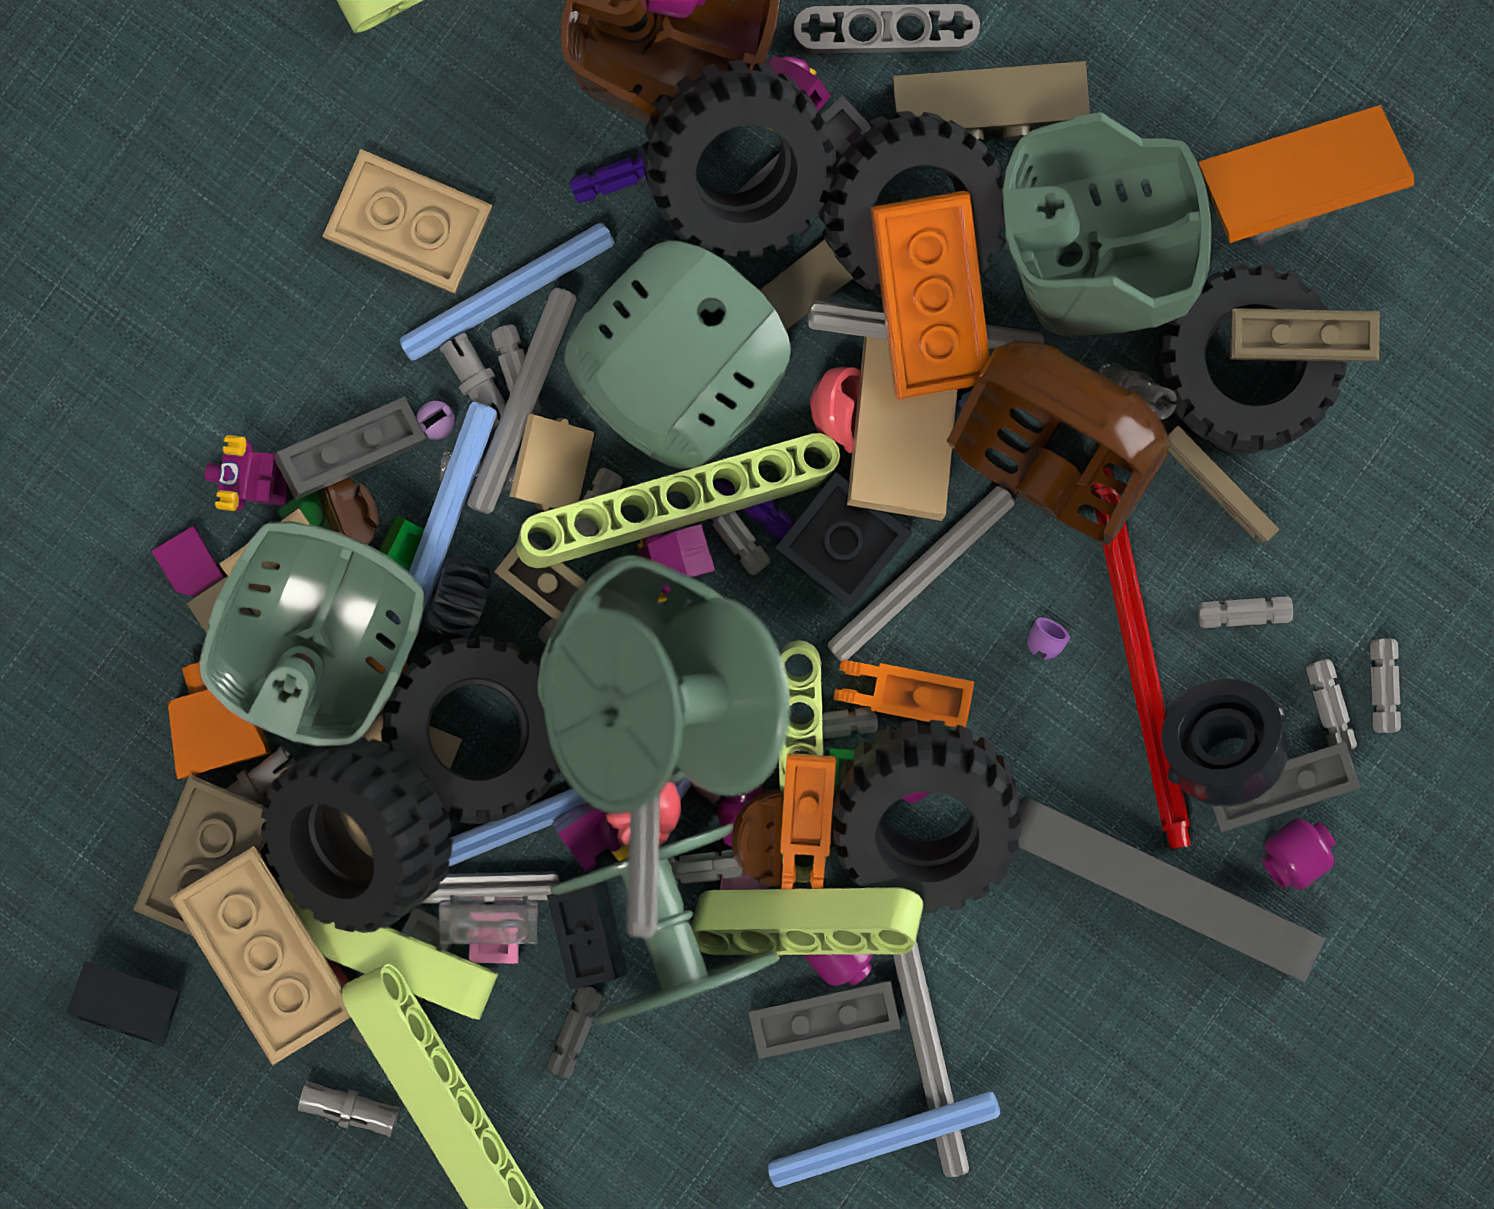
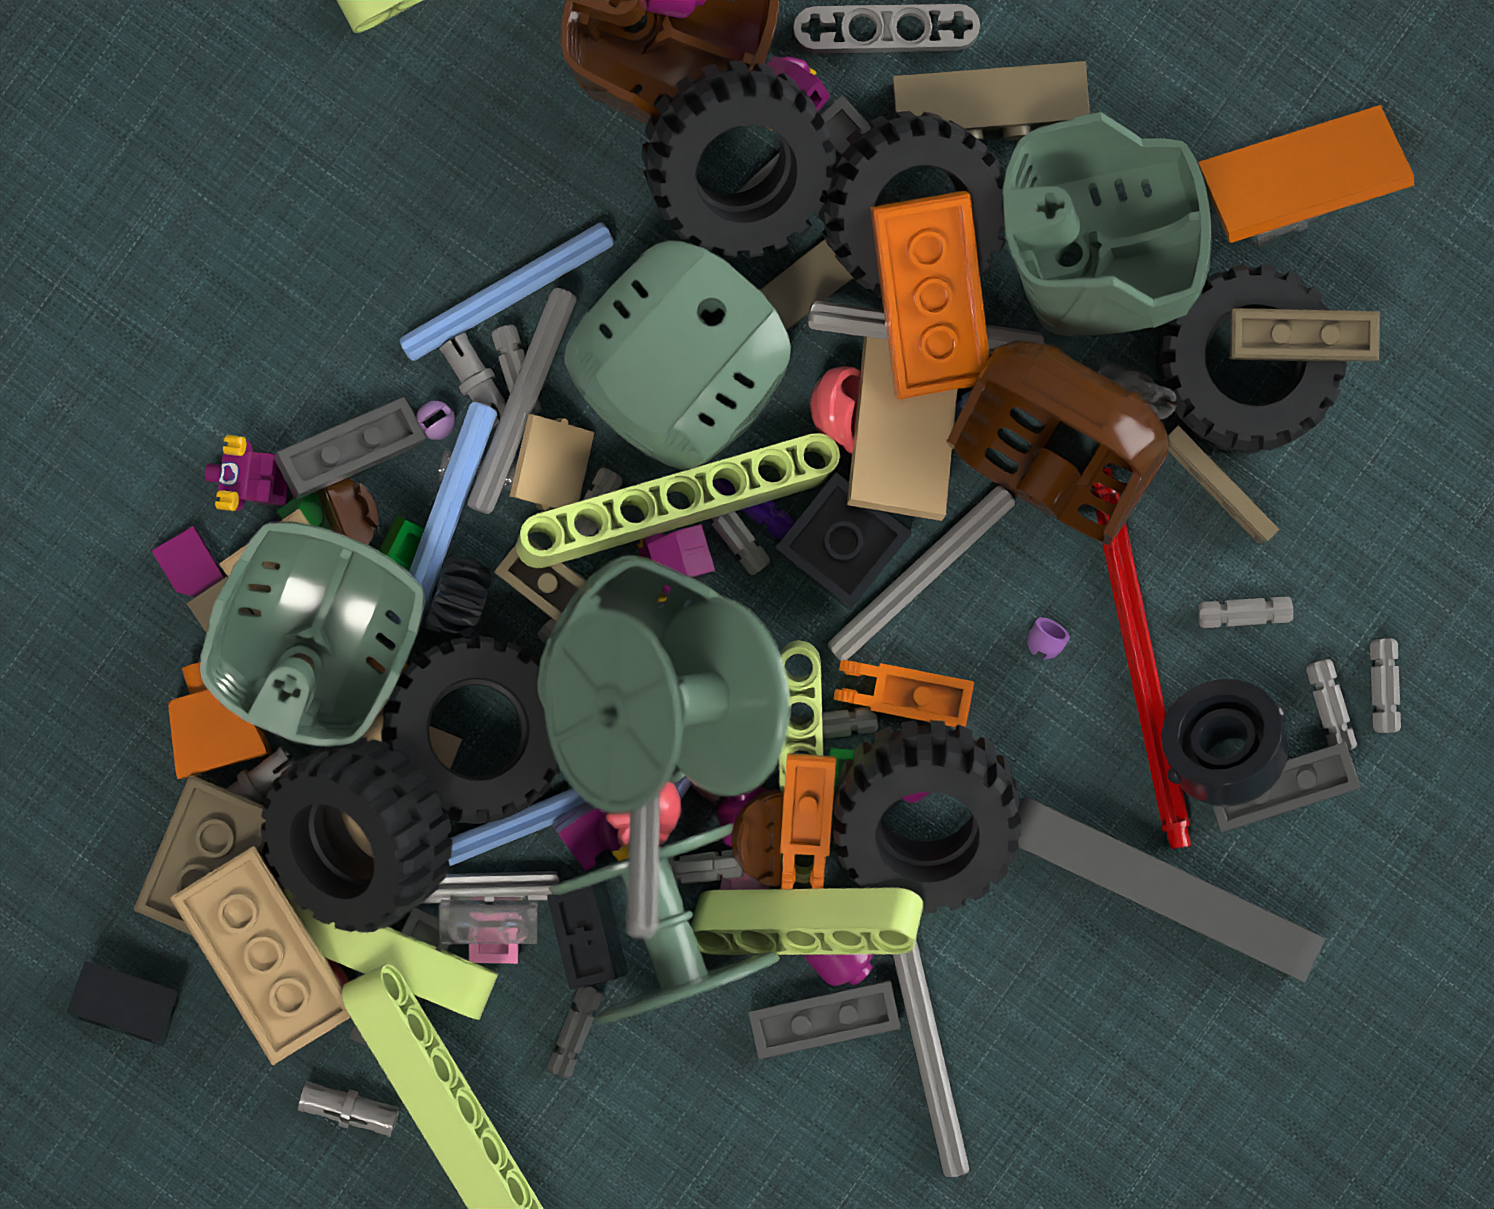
tan tile [322,149,493,295] -> none
dark purple axle [570,153,646,203] -> none
light blue axle [768,1092,1000,1187] -> none
magenta head [1261,818,1336,890] -> none

